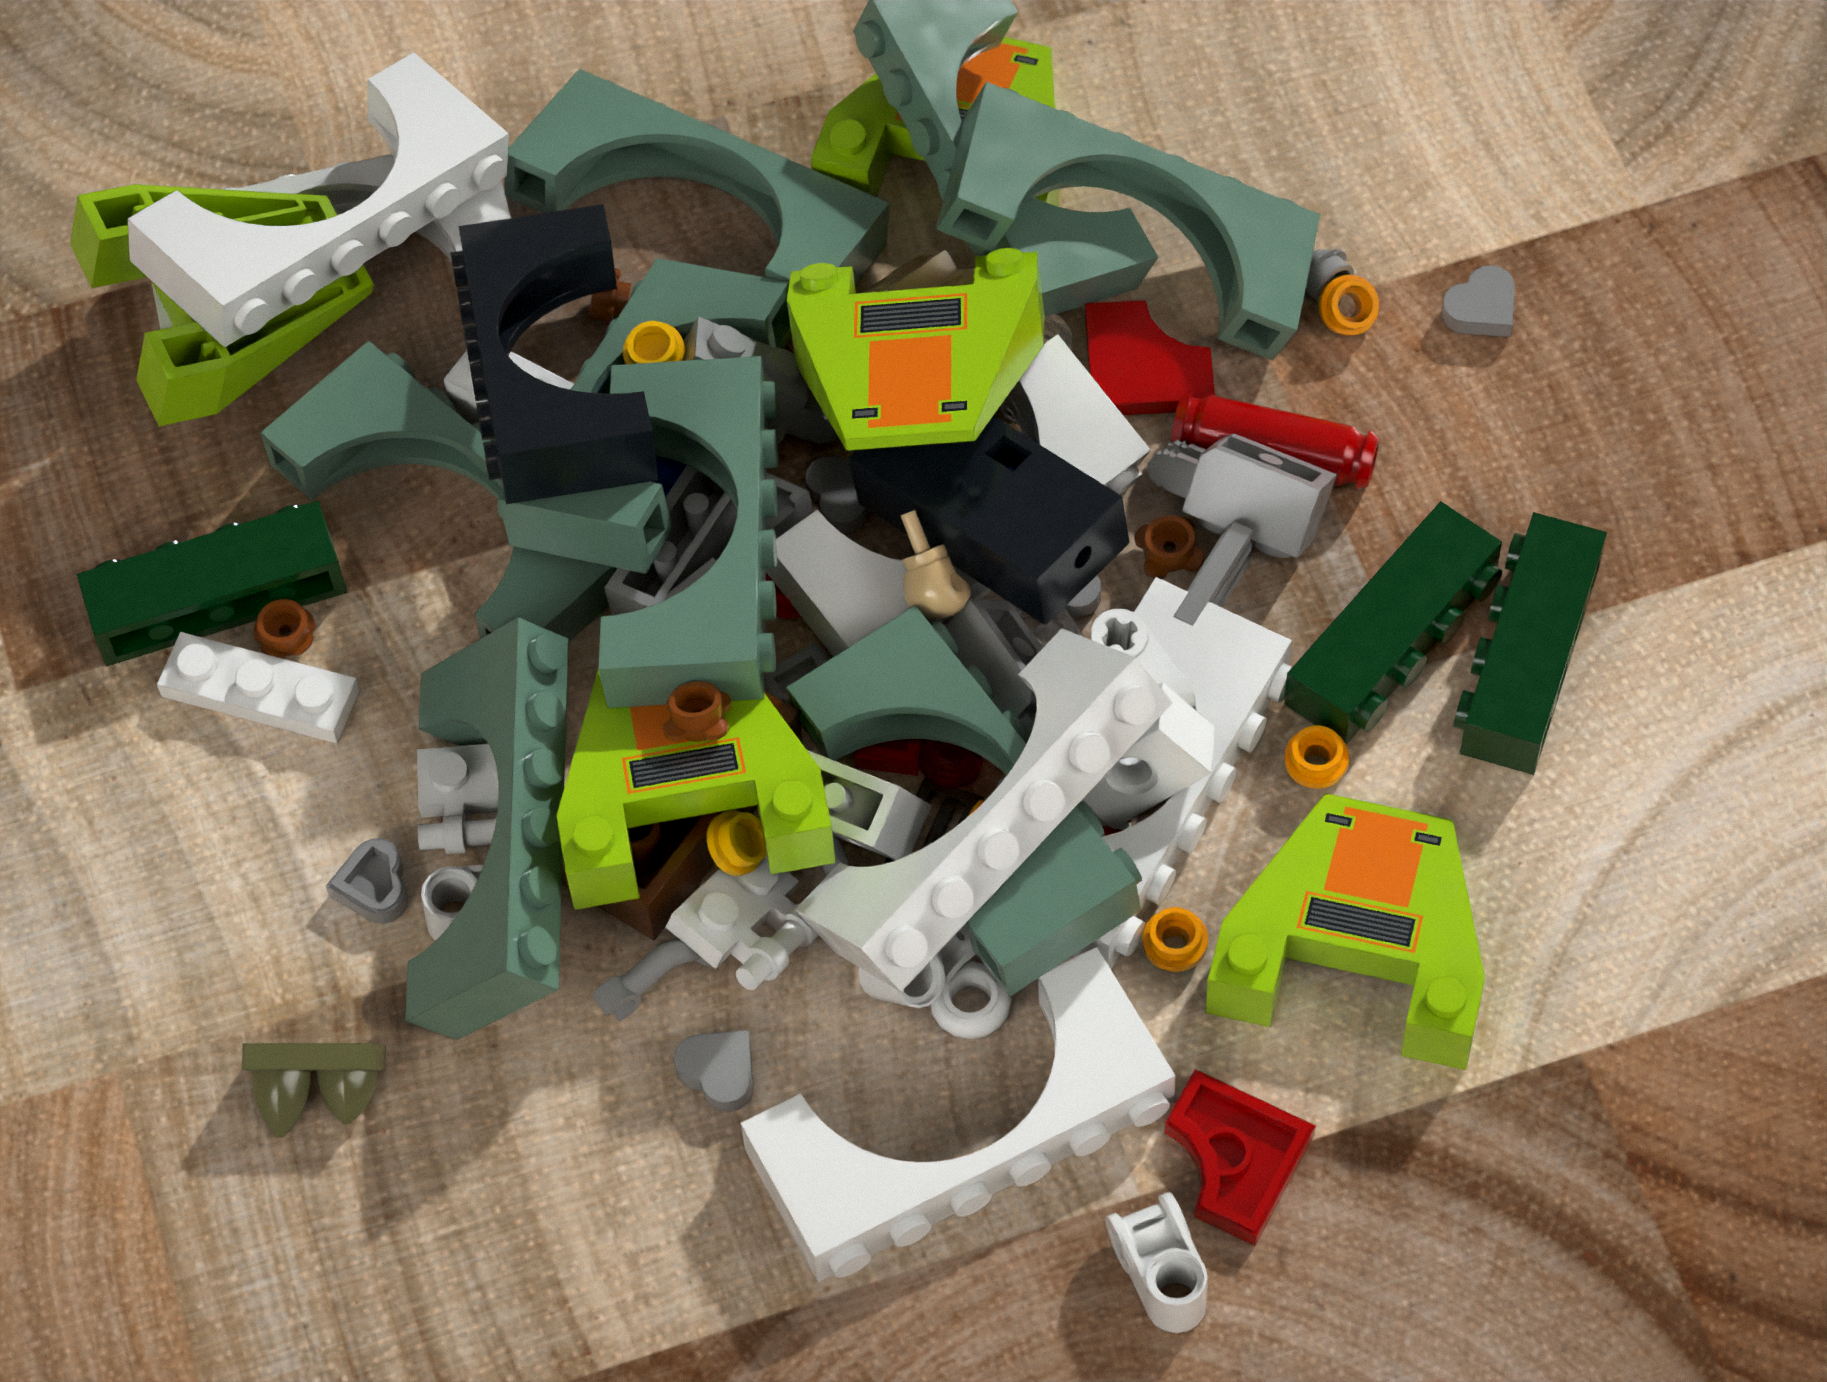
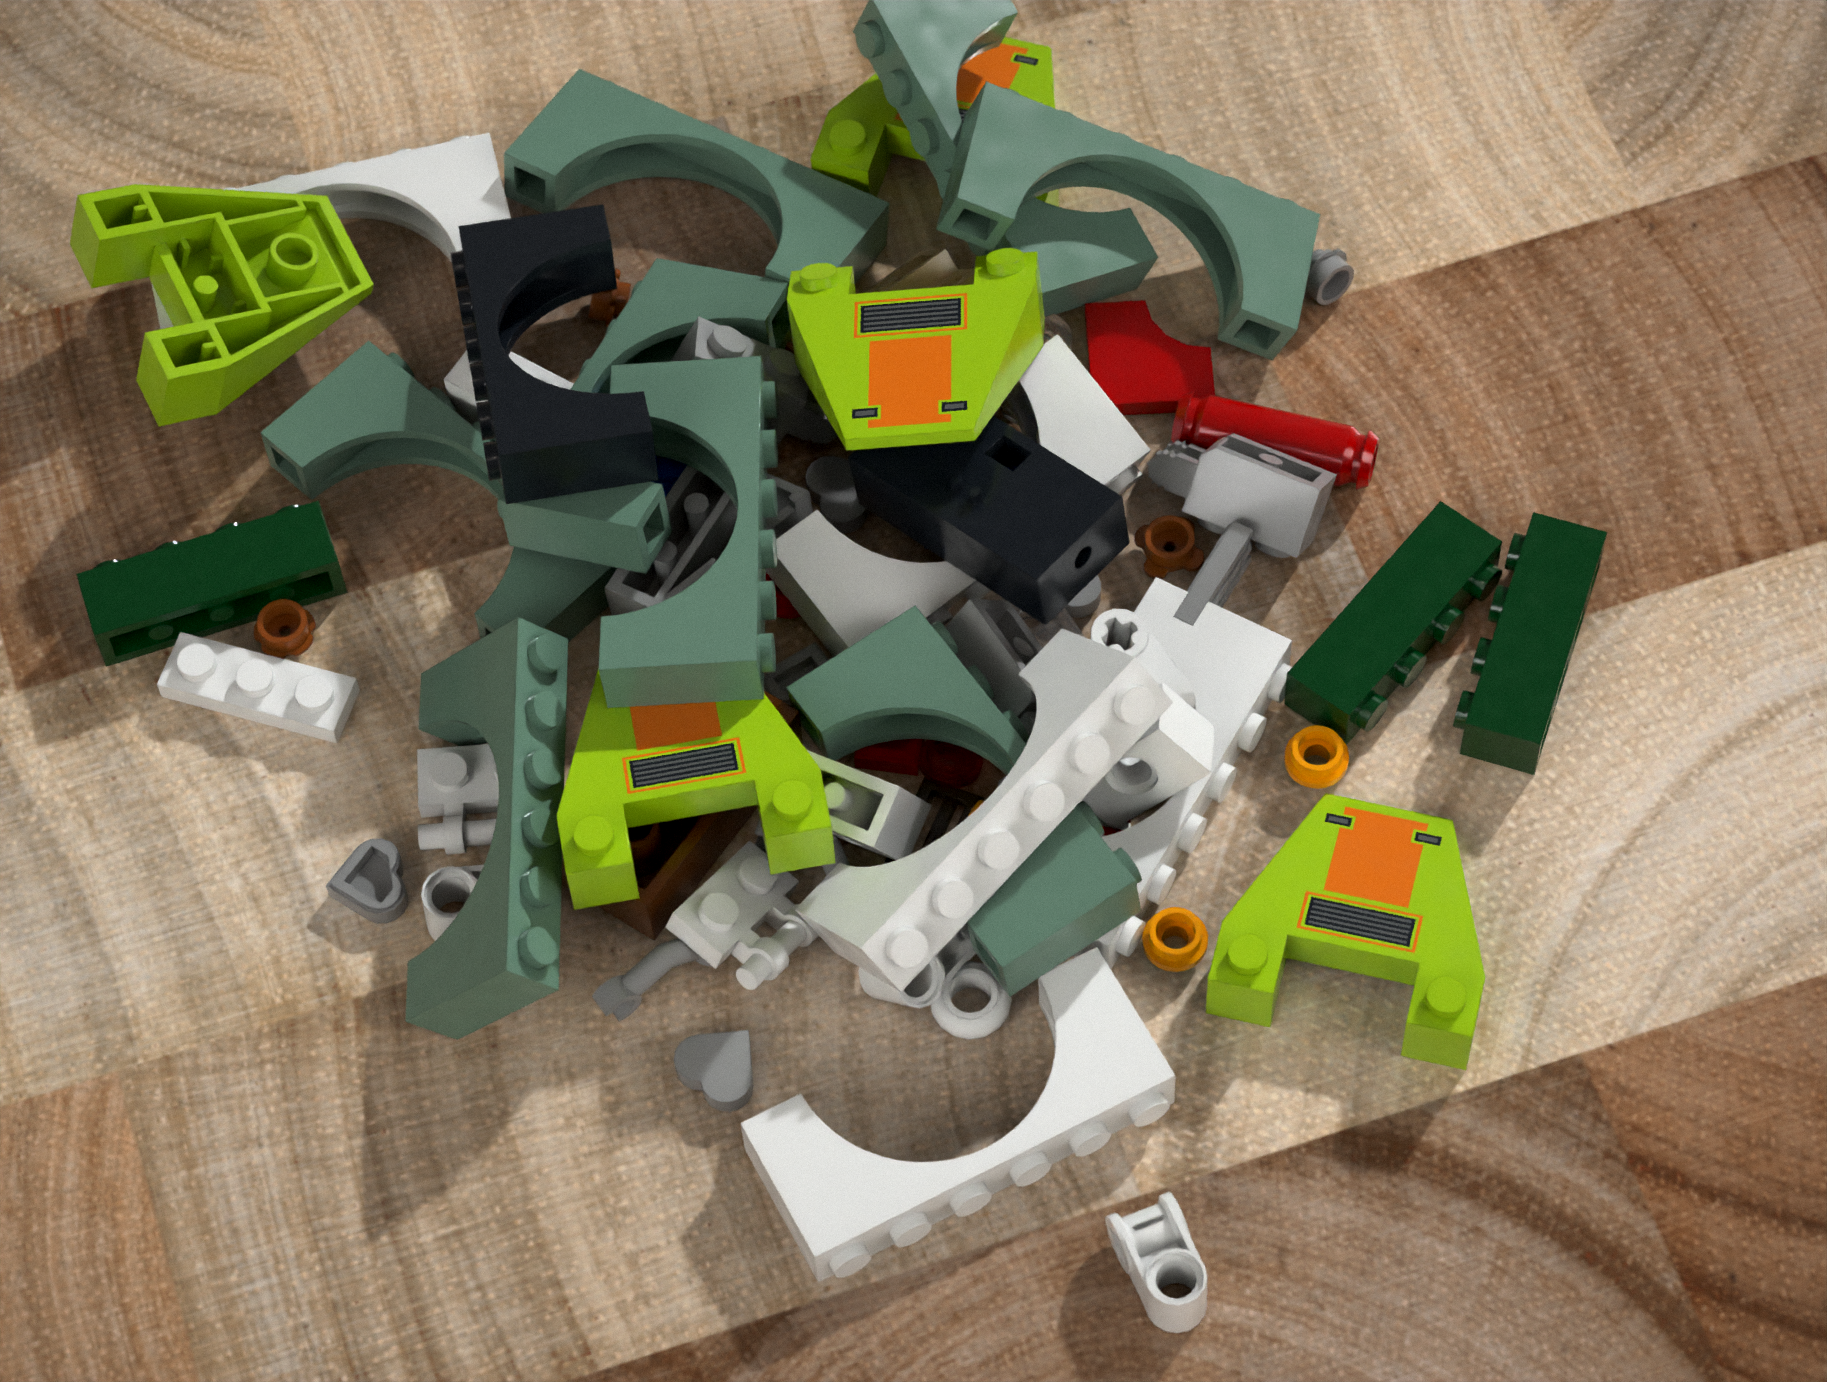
white arch [128,52,509,348] -> none
olive tile [242,1043,386,1138] -> none
yellow plate [623,321,686,364] -> none
dark orange plate [663,681,732,742] -> none
yellow plate [707,810,767,876] -> none
tan piece [900,510,970,620] -> none
red tile [1164,1069,1316,1246] -> none
light orange plate [1318,275,1379,336] -> none
light grey tile [1441,265,1515,337] -> none

